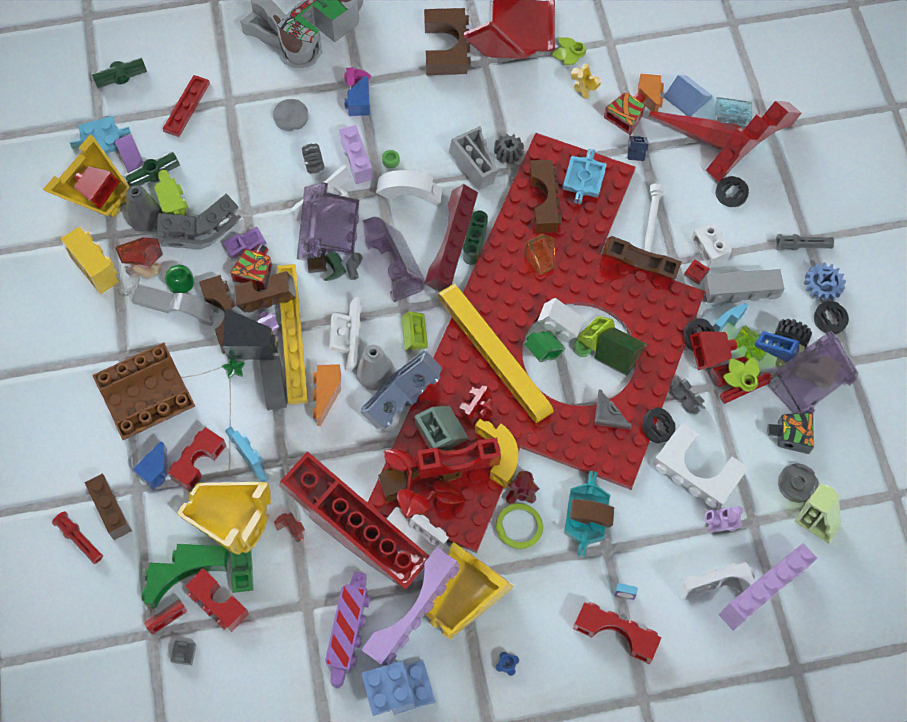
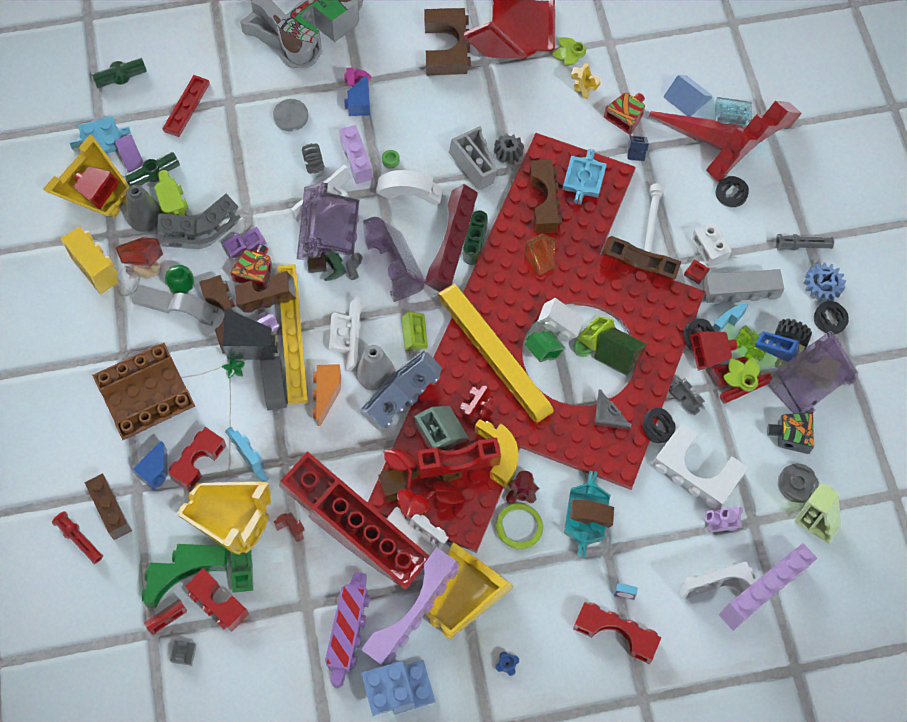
orange slope [638,73,664,112] -> none

